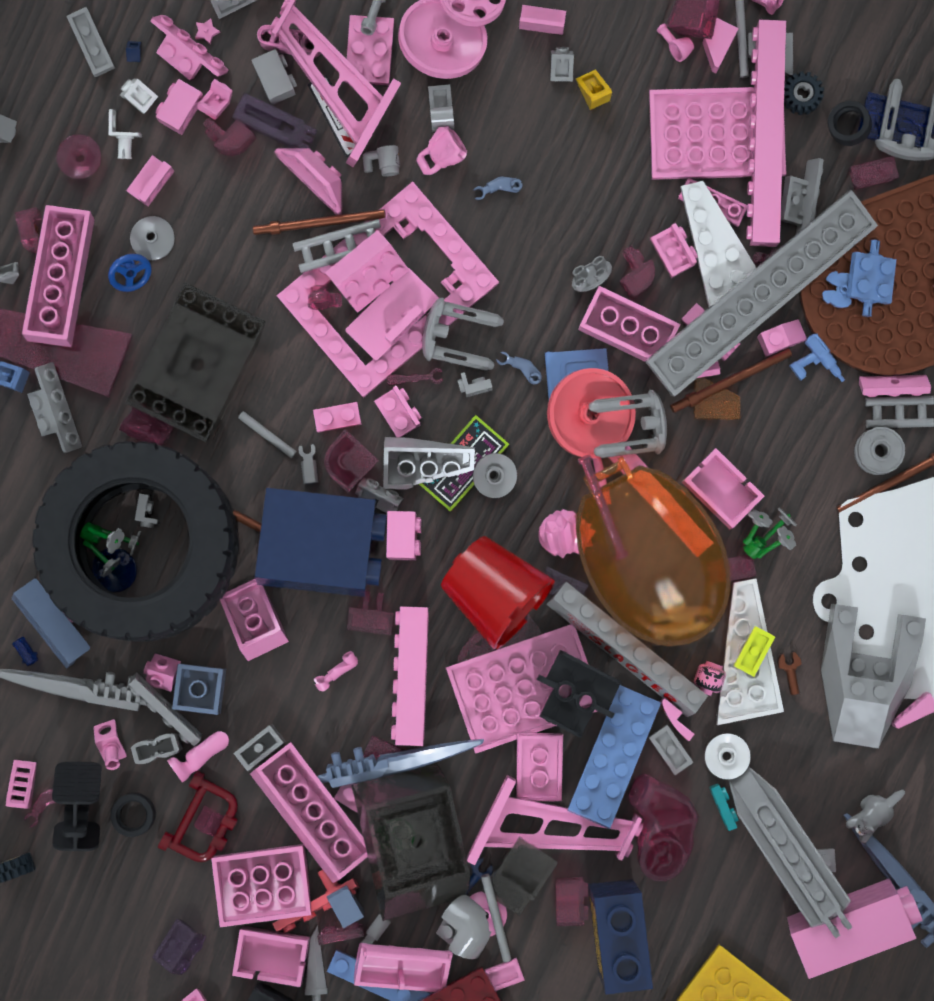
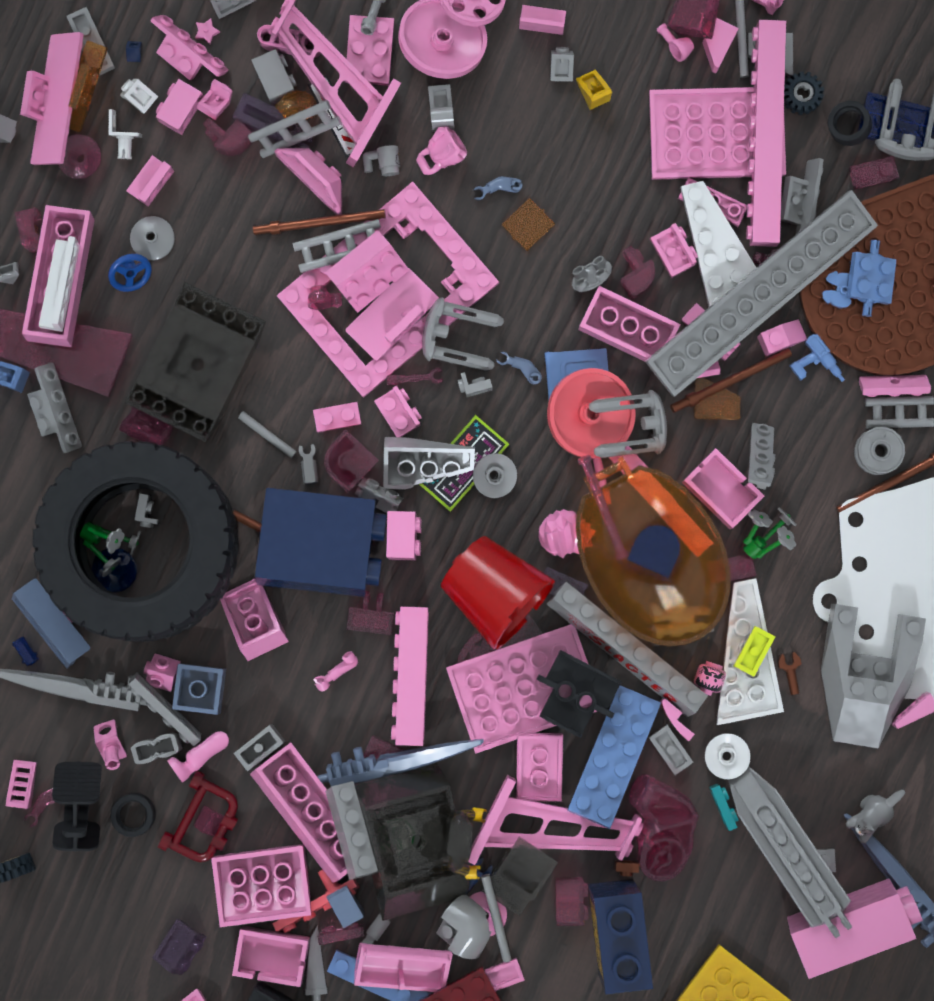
none -> bright pink bracket [20,32,84,165]
none -> white fence [39,236,80,332]
none -> clear orange bracket [68,40,108,132]
none -> light grey bar [248,100,342,158]
none -> clear orange hat [275,91,317,124]
none -> light grey brick [325,781,378,880]
none -> clear smoke torso [442,807,487,879]
none -> clear orange piece [502,198,555,251]
none -> copper plate [614,860,639,876]
none -> clear blue tile [627,525,680,578]
none -> light grey bracket [748,423,775,490]

